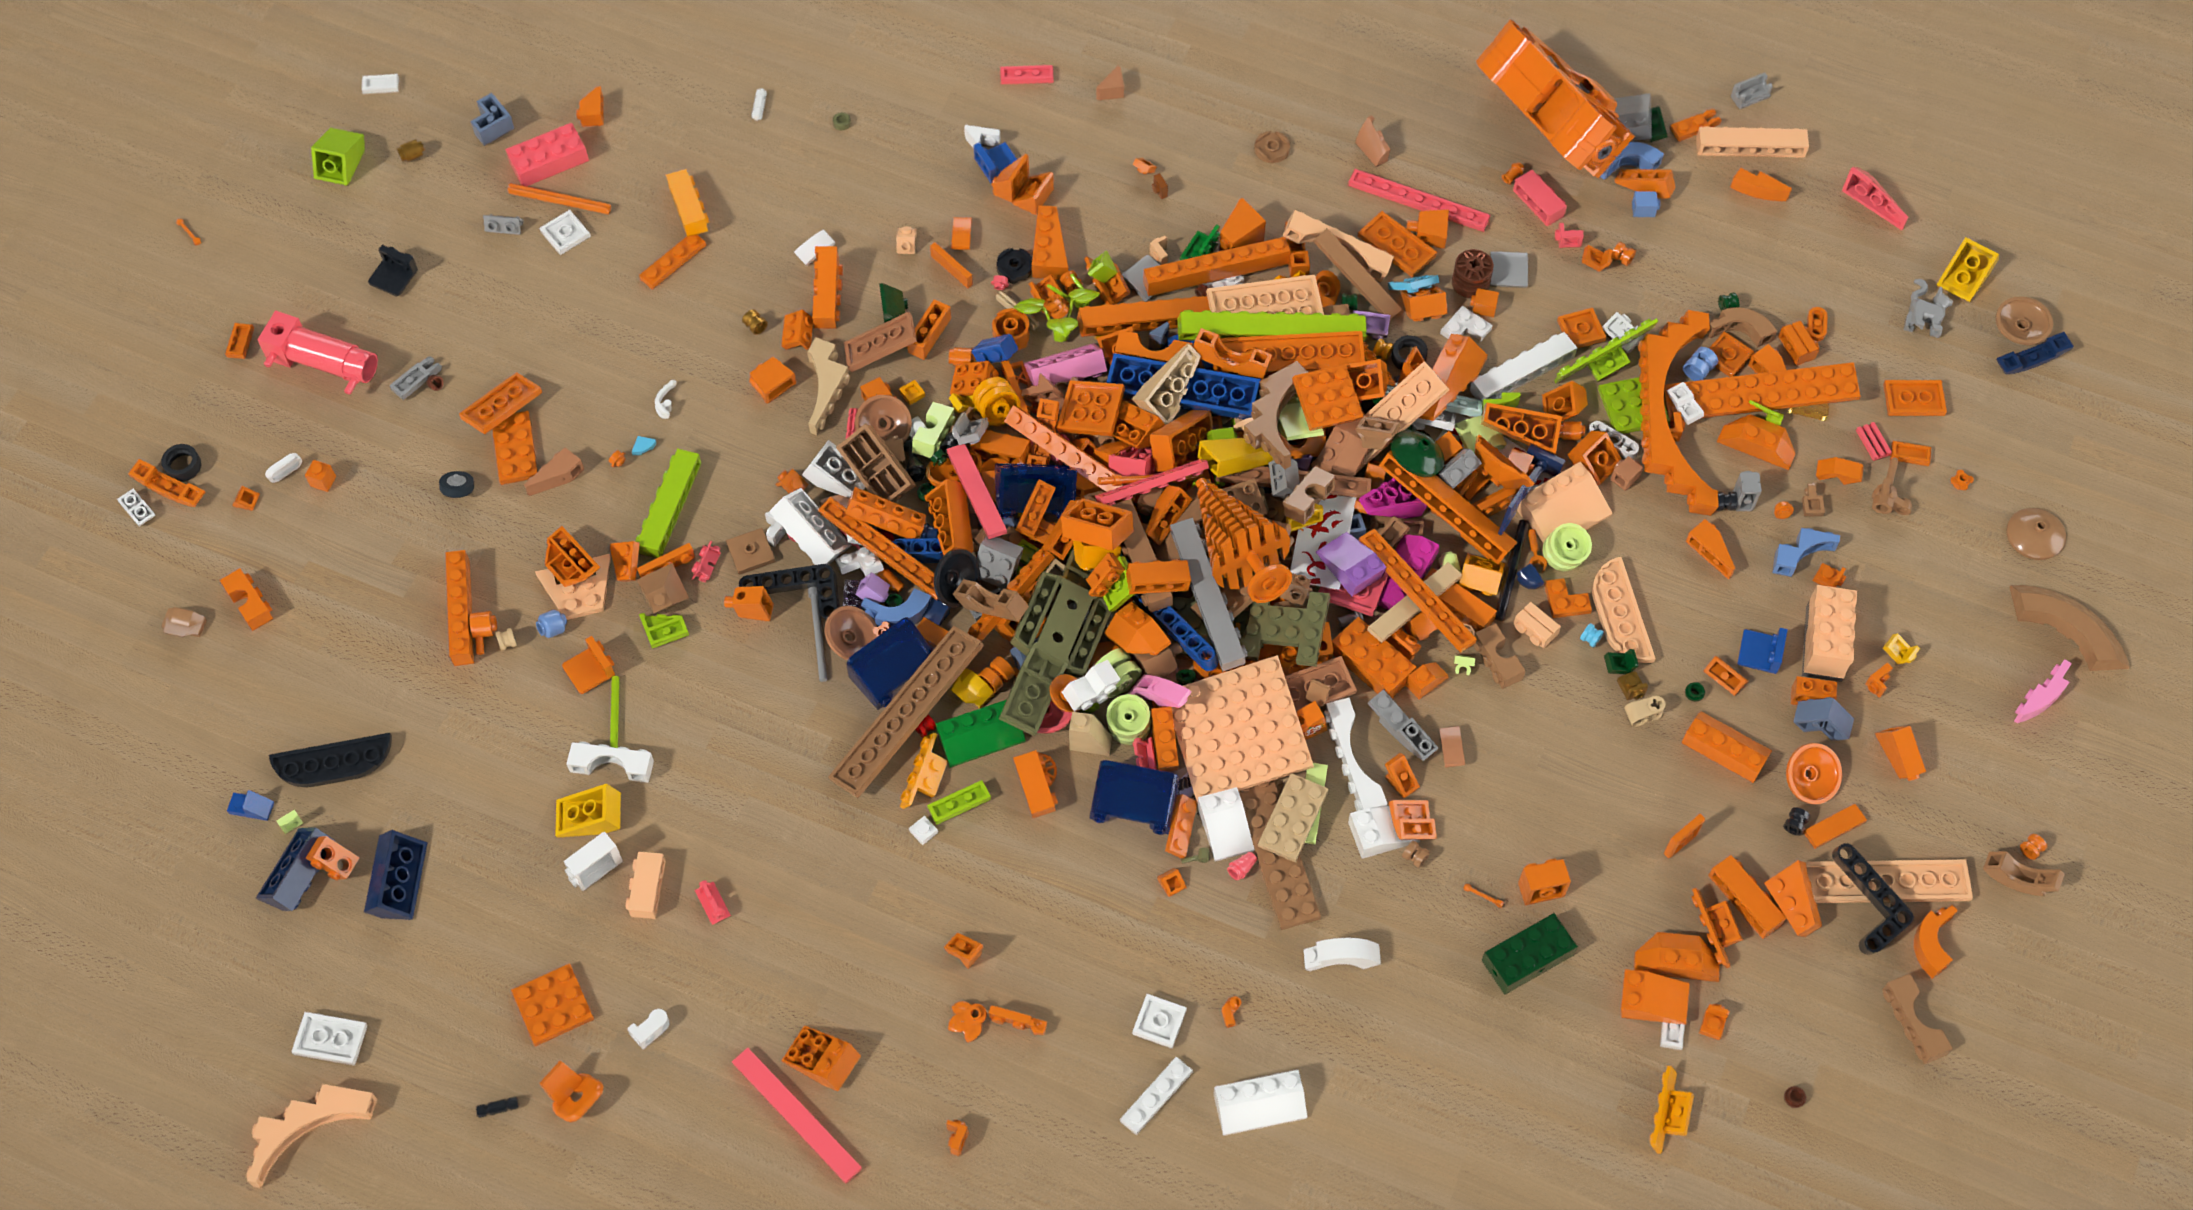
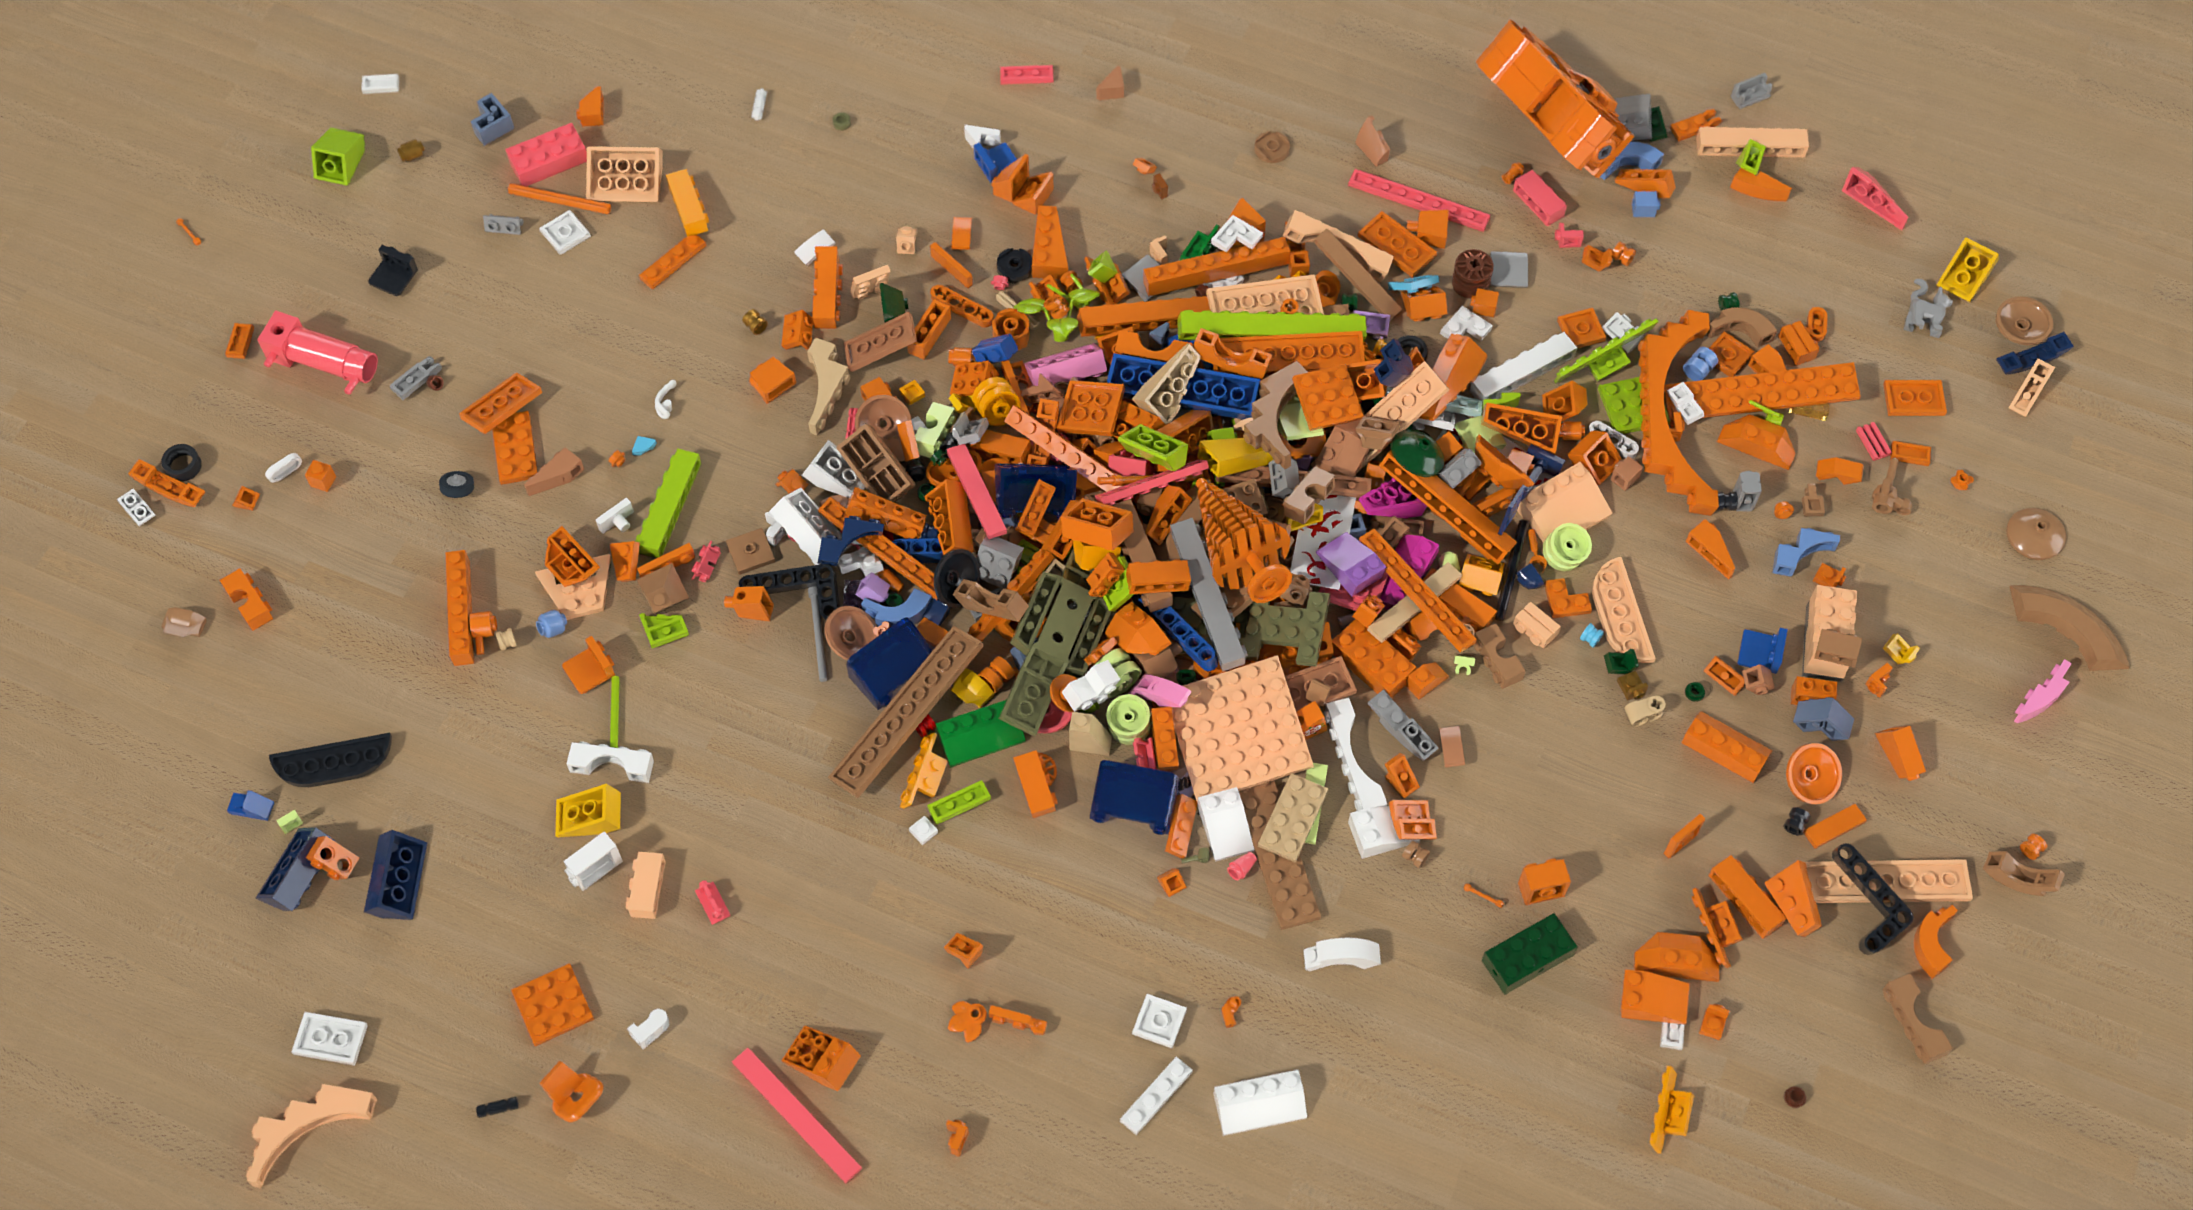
none -> light nougat slope [586,147,663,202]
none -> white tile [595,498,634,534]
none -> dark blue arch [817,516,884,567]
none -> light nougat plate [850,265,891,299]
none -> orange tile [897,420,920,462]
none -> orange beam [930,285,994,328]
none -> orange plate [1084,637,1118,666]
none -> lime slope [1118,424,1188,471]
none -> white plate [1211,215,1263,252]
none -> orange bush [1280,298,1299,314]
none -> orange slope [1352,594,1385,628]
none -> dark blue arch [1374,338,1413,387]
none -> lime slope [1736,139,1766,175]
none -> nougat brick [1742,664,1775,695]
none -> medium nougat brick [1815,629,1862,668]
none -> light nougat slope [2009,359,2055,417]

